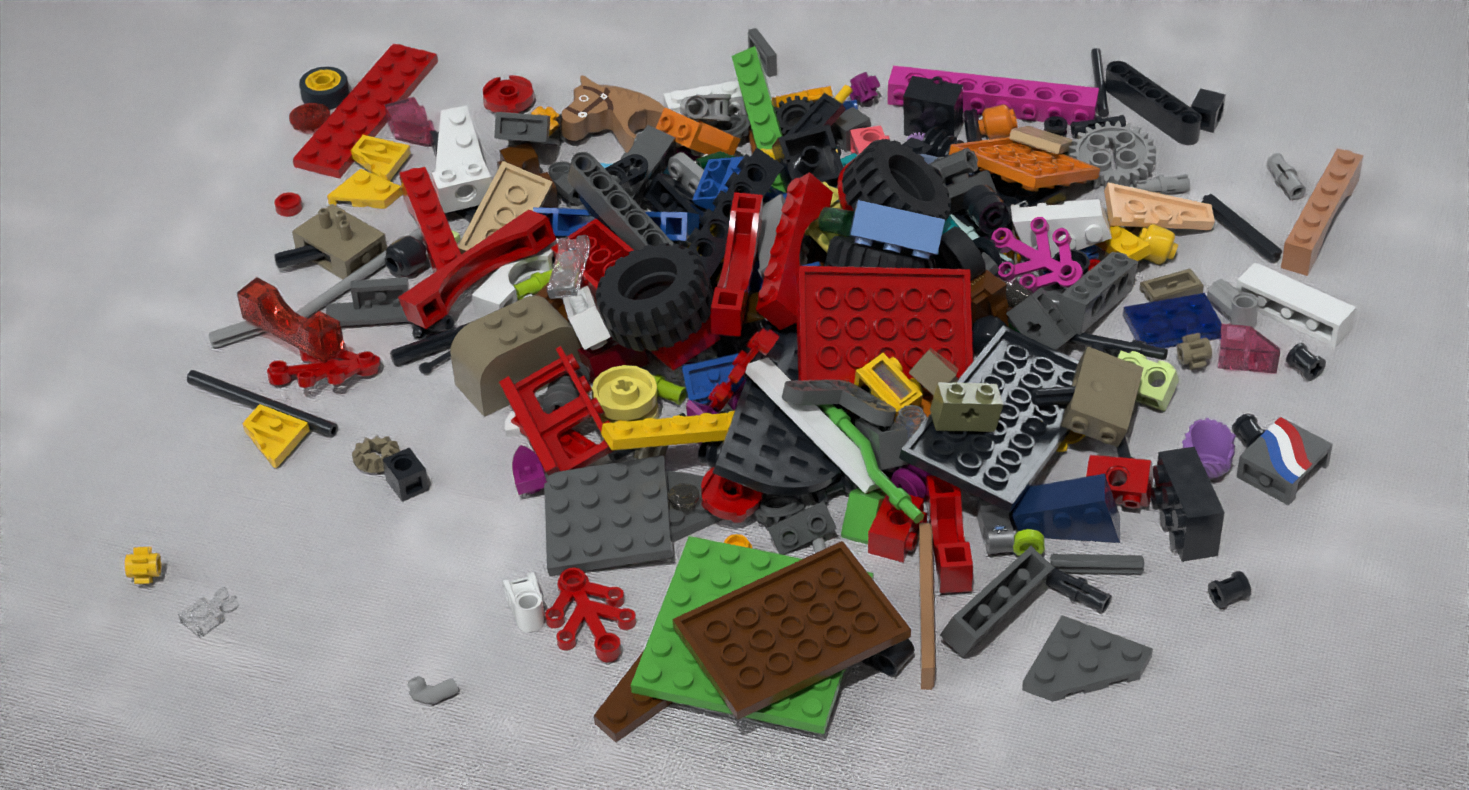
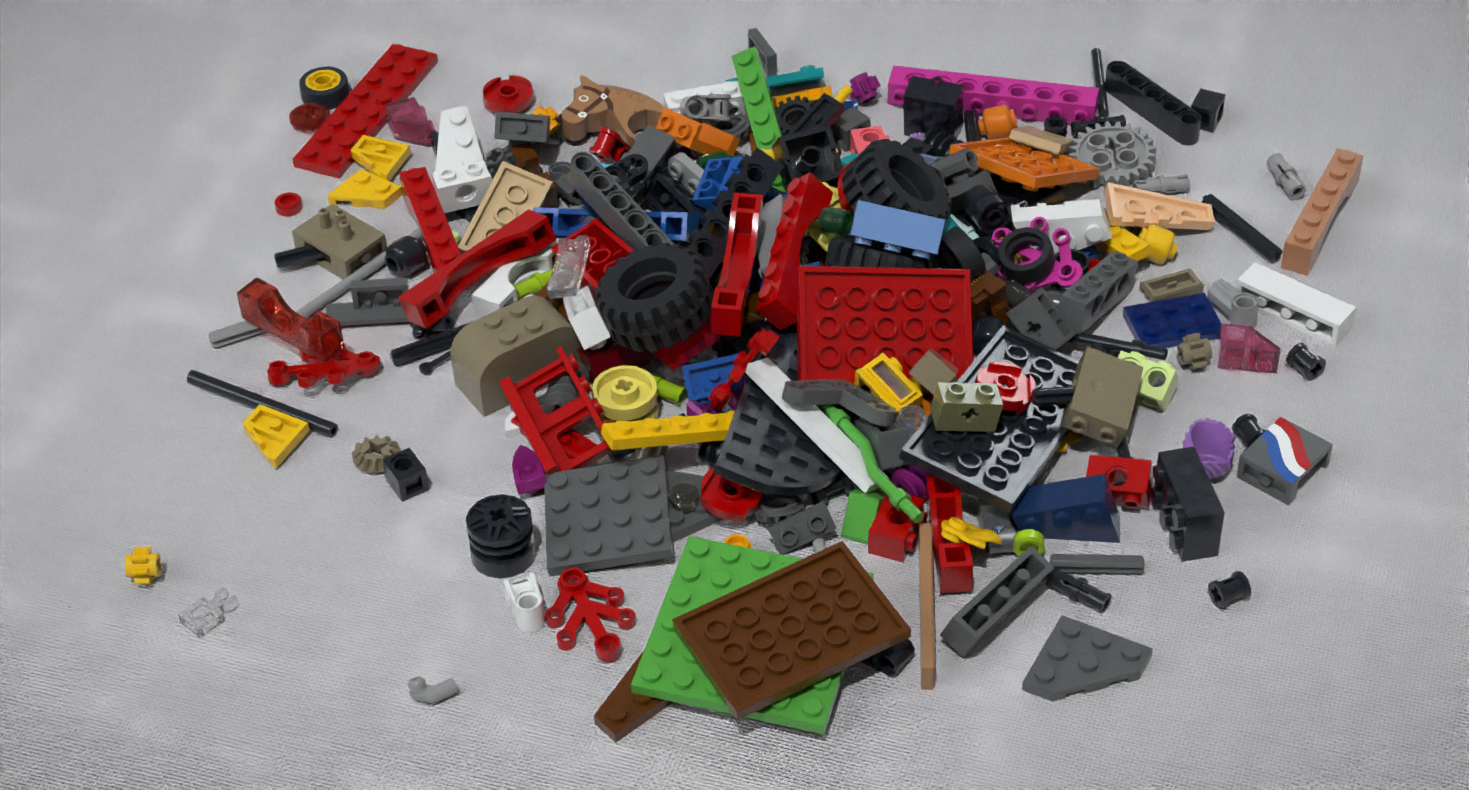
none -> black wheel [466,494,536,579]
none -> dark grey gear [486,146,519,178]
none -> red piece [588,126,631,164]
none -> teal plate [725,65,824,91]
none -> yellow plate [941,517,1002,549]
none -> plate [974,361,1036,413]
none -> black tyre [998,227,1055,283]

